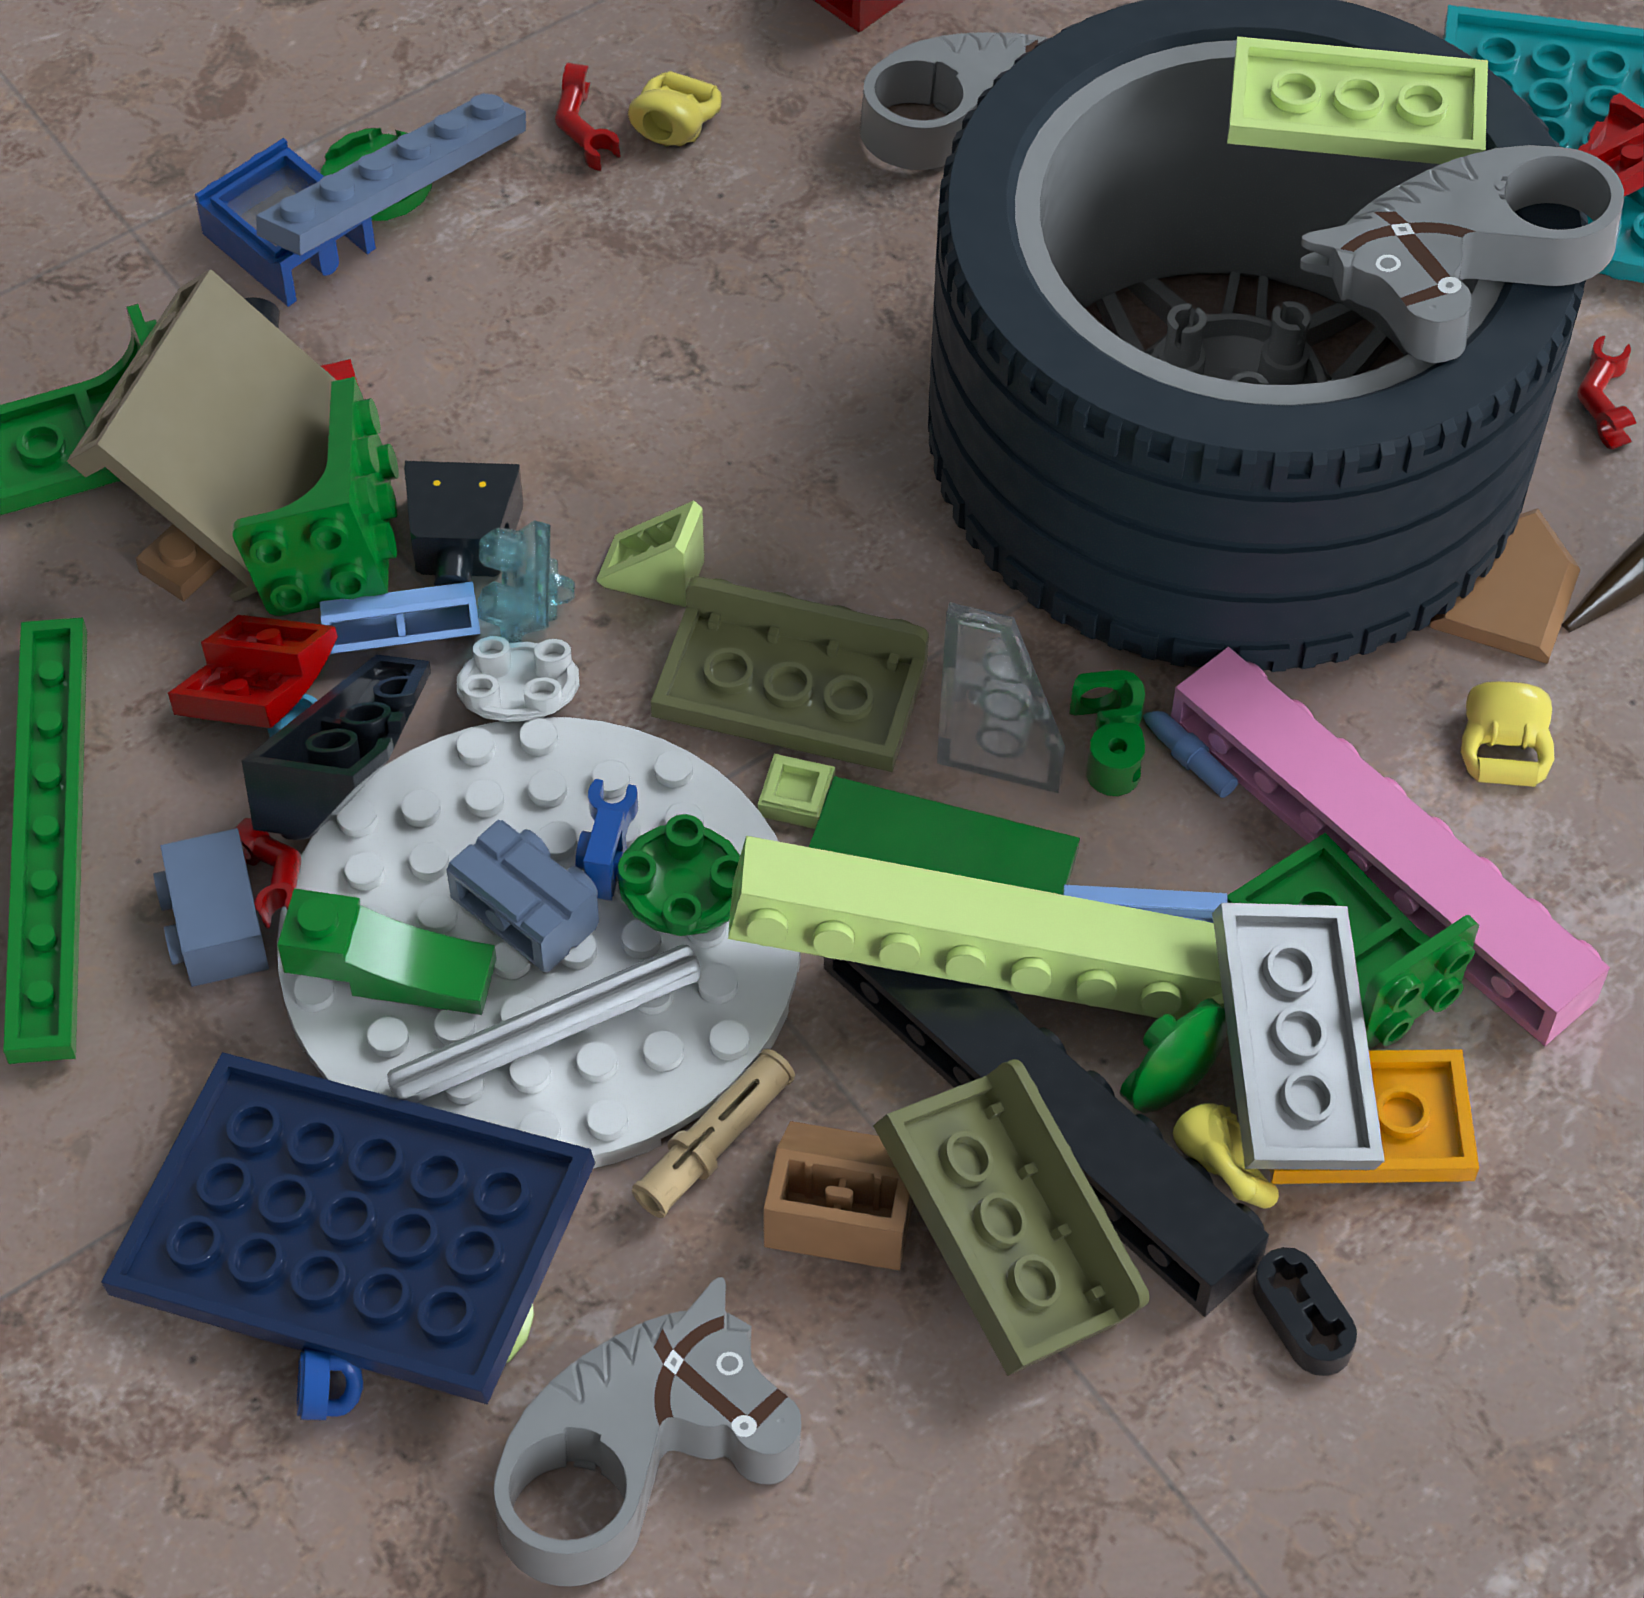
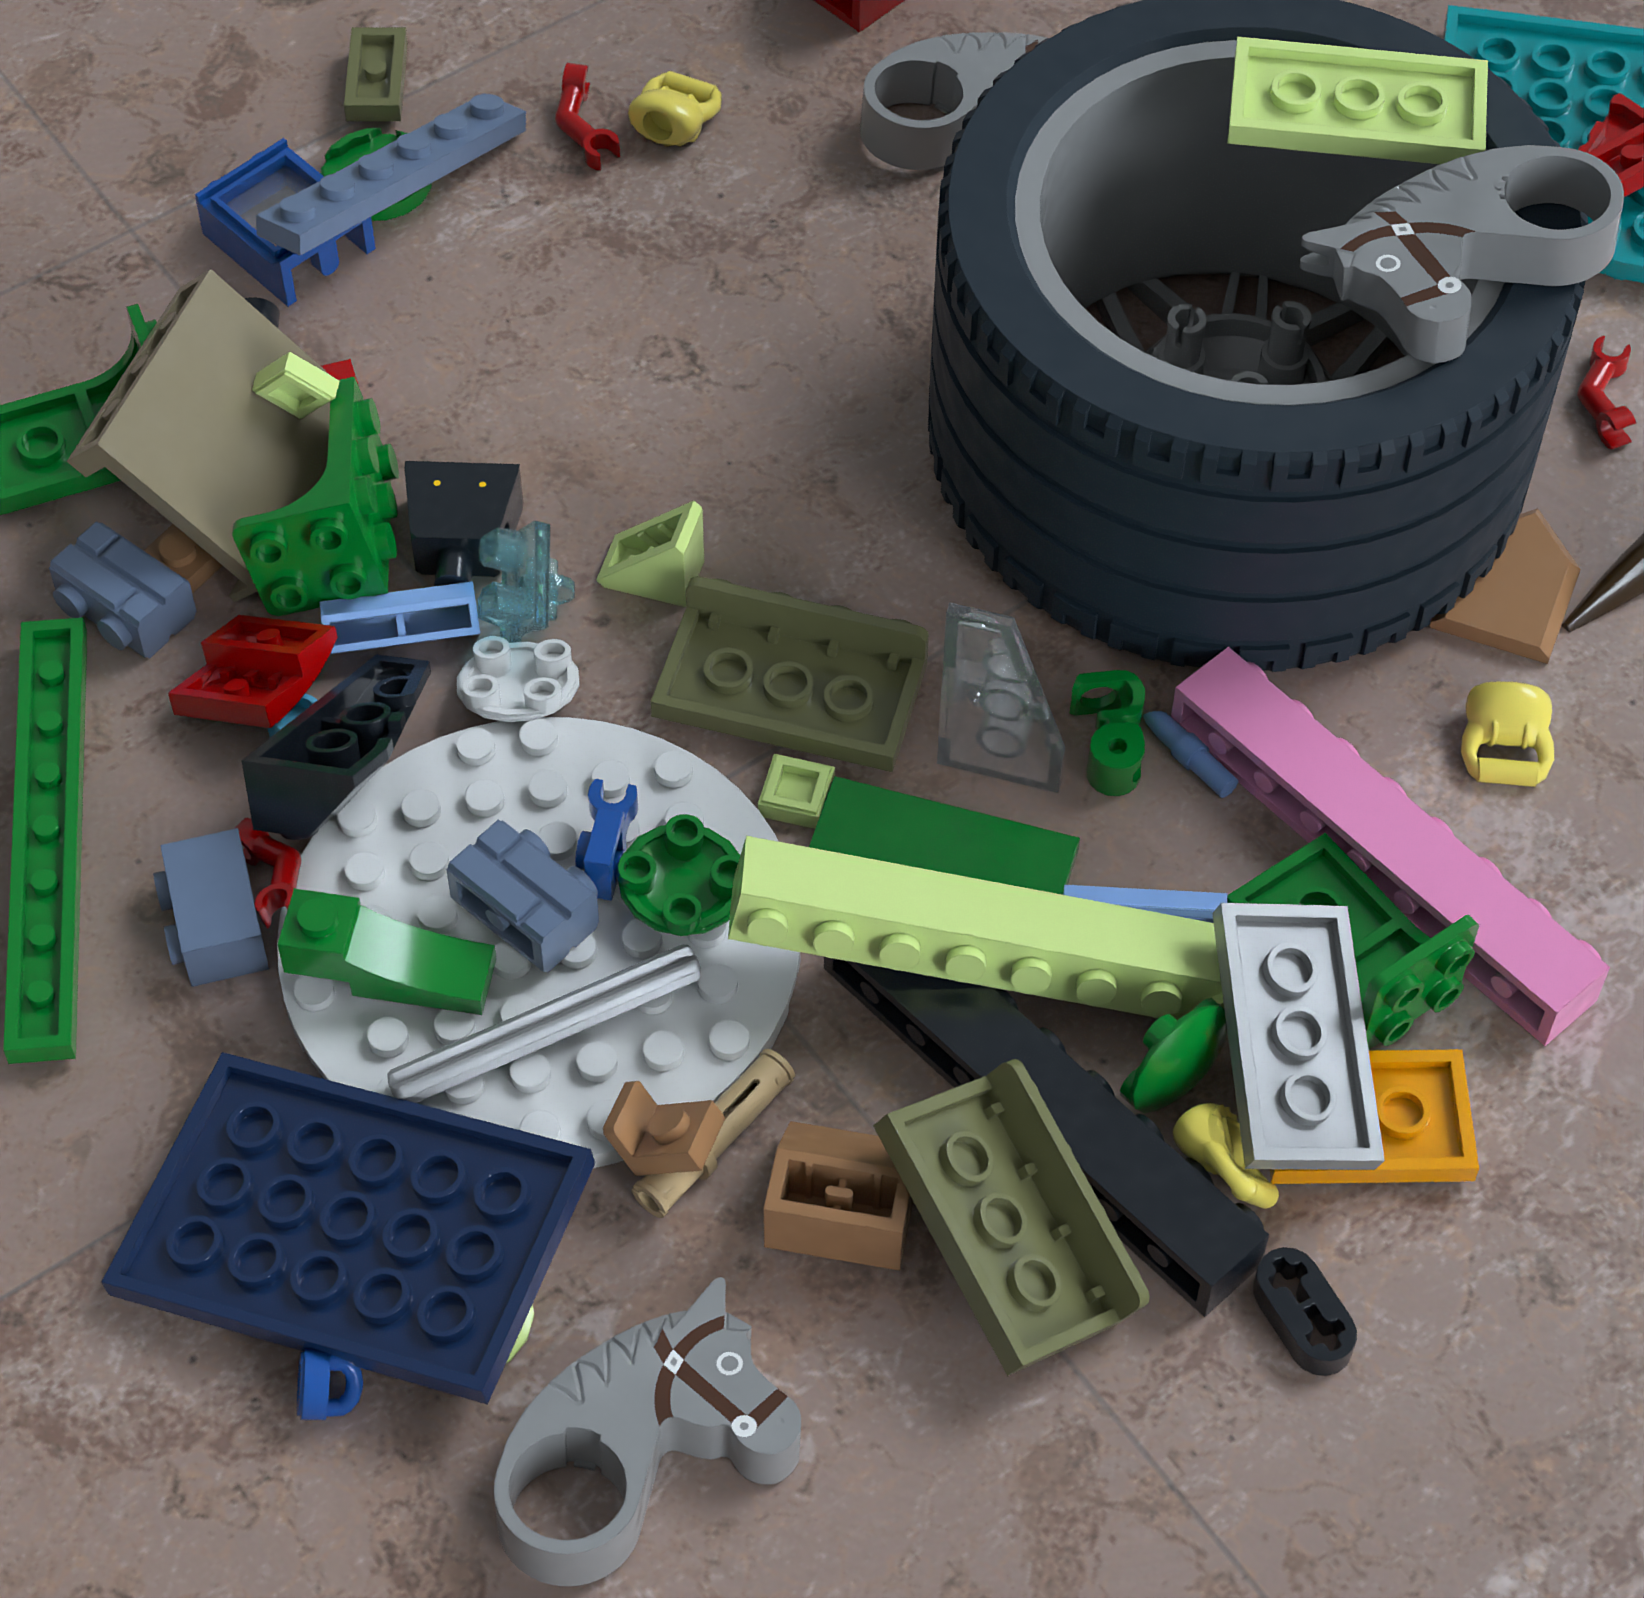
none -> sand blue brick [49,521,197,659]
none -> yellowish green tile [252,352,340,419]
none -> olive plate [344,27,408,121]
none -> medium nougat bracket [603,1081,726,1176]

